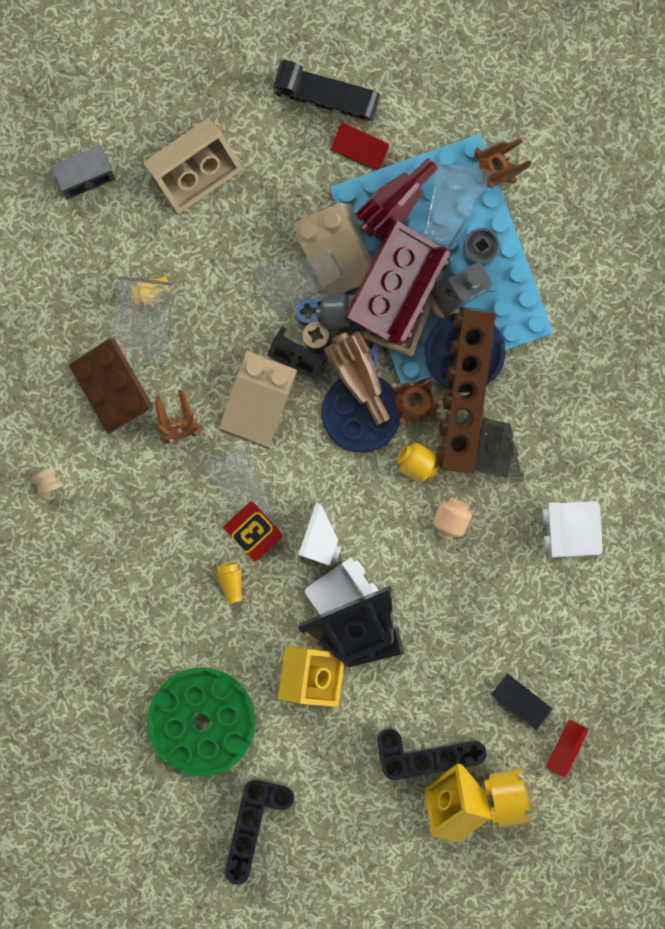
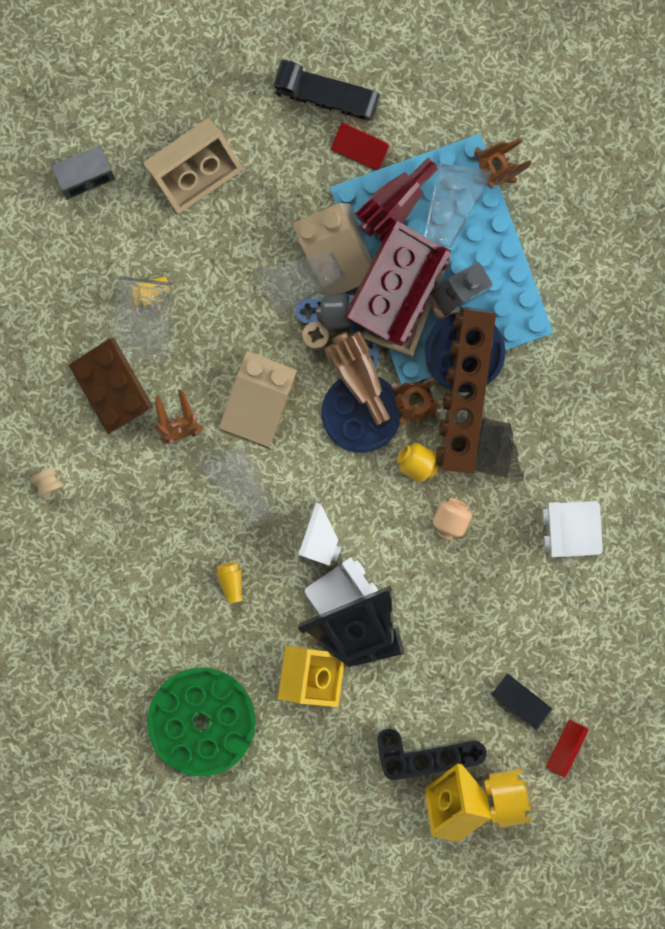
sticker [222,501,283,563] -> none
black beam [225,778,294,885] -> none
black hinge [267,326,327,380] -> none
dark grey wheel [462,228,499,268] -> none

